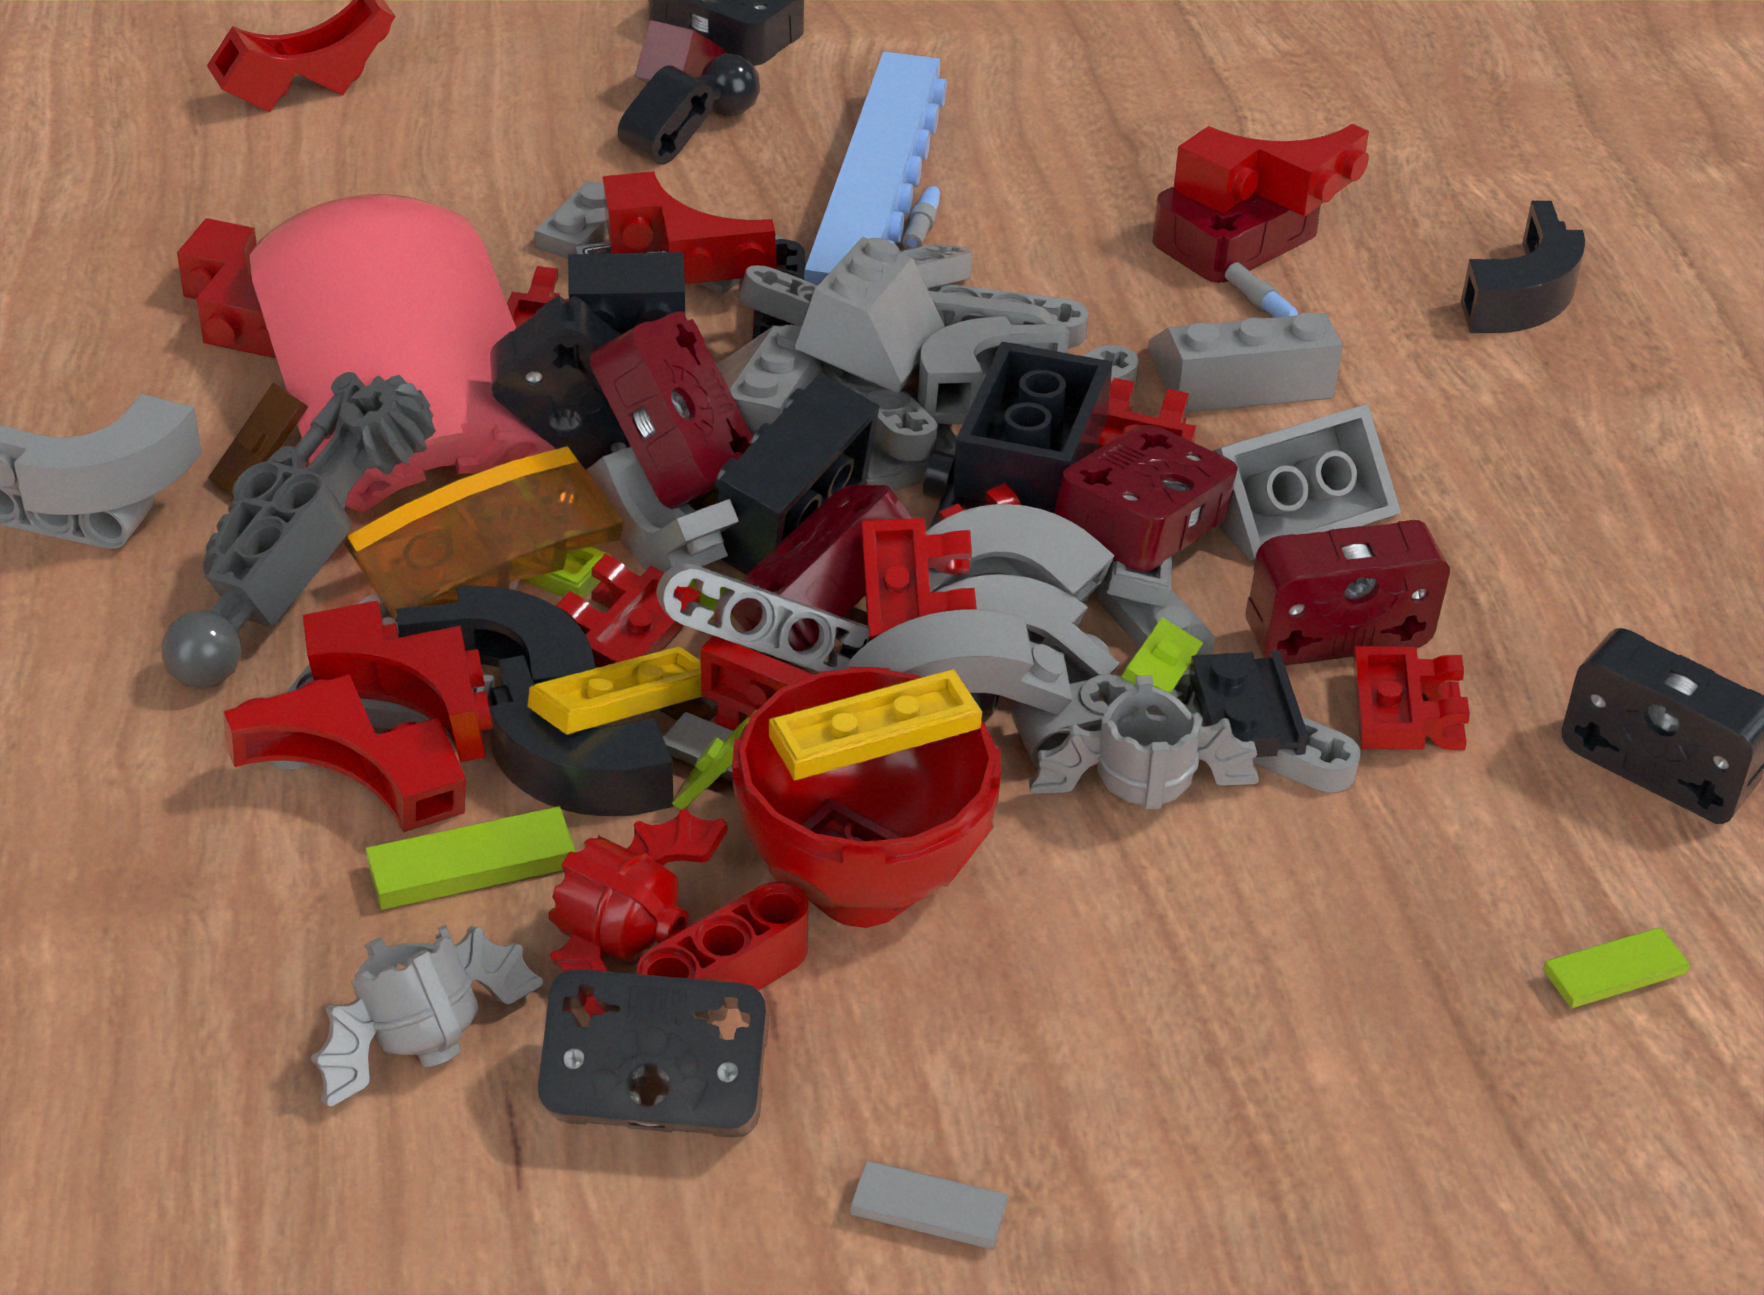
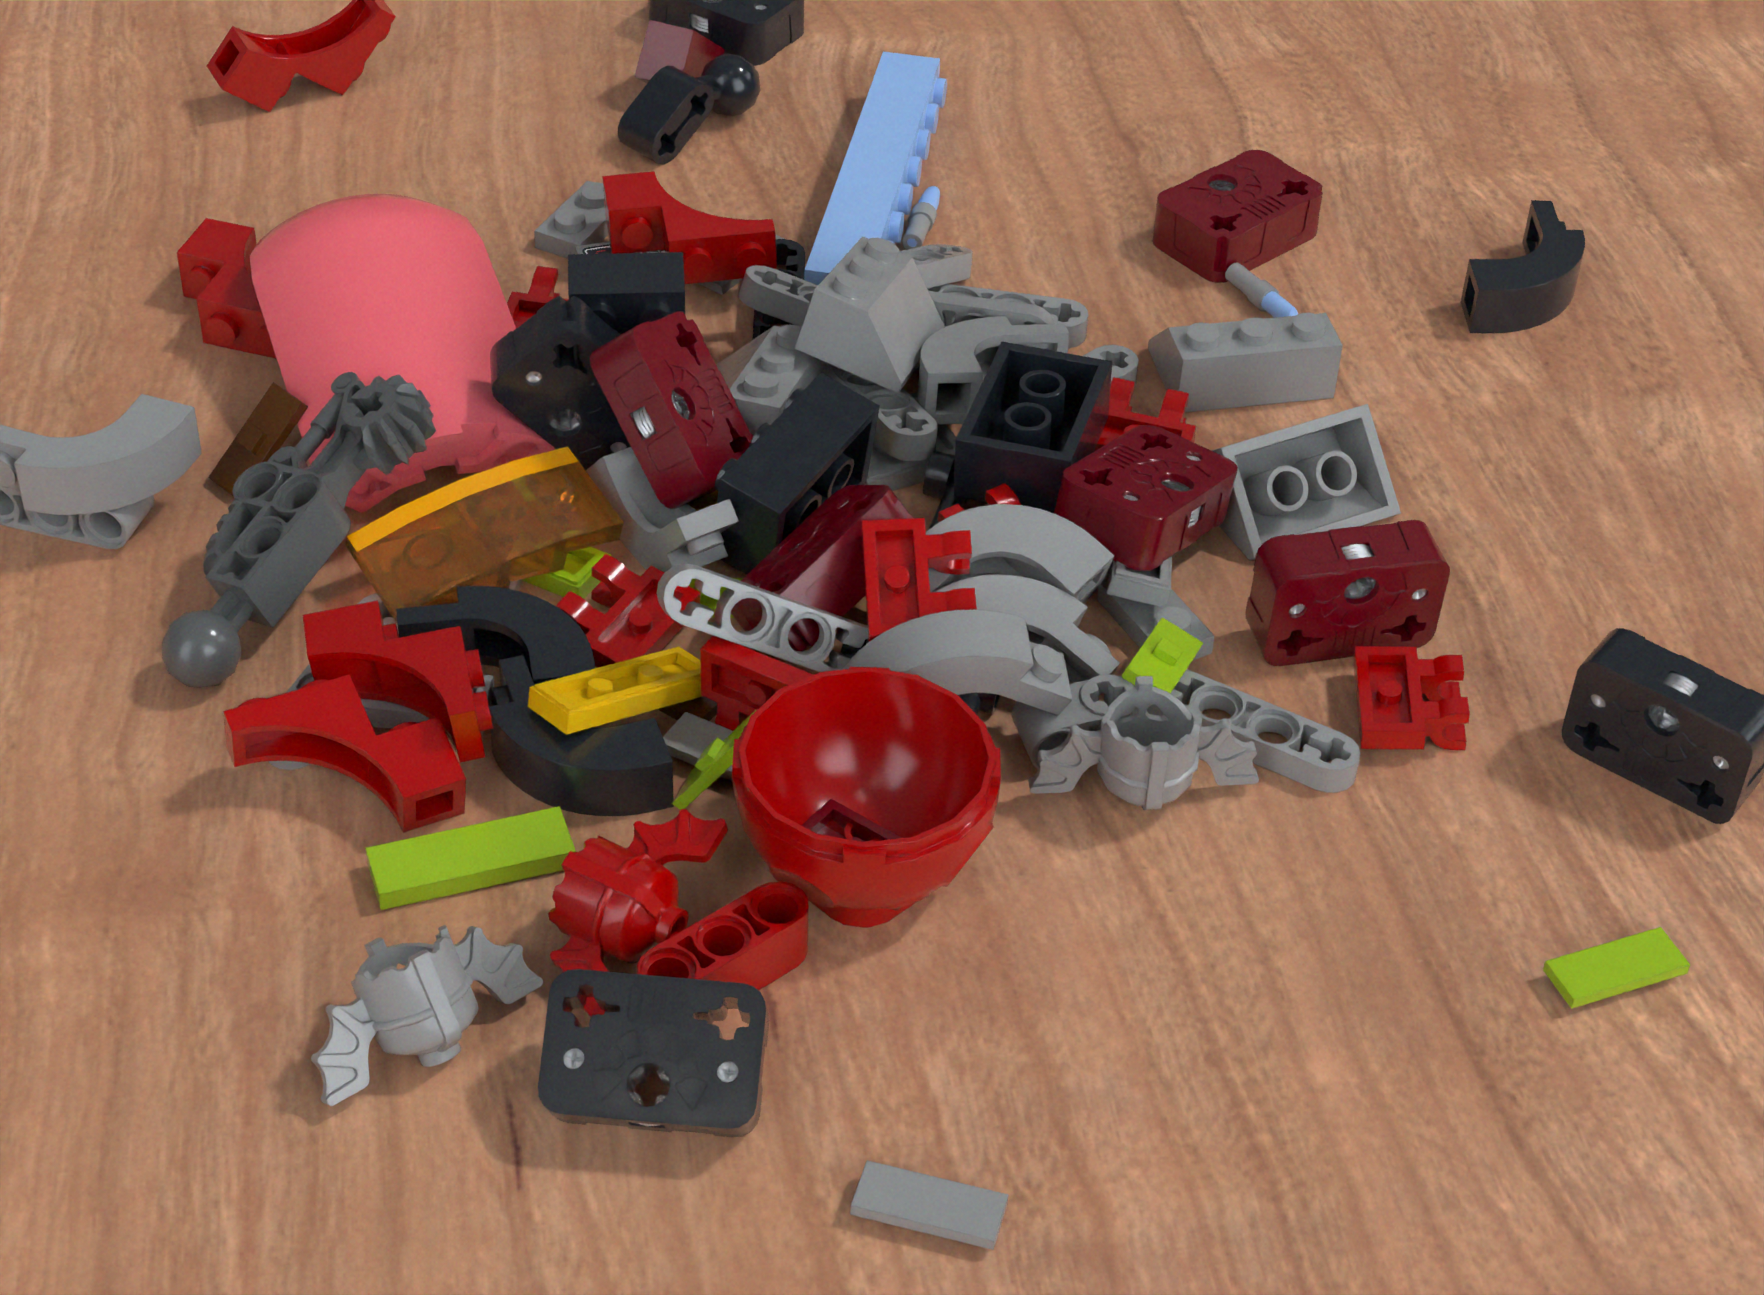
yellow tile [769,669,982,781] -> none
red arch [1173,124,1369,217] -> none
black plate [1189,650,1308,758] -> none

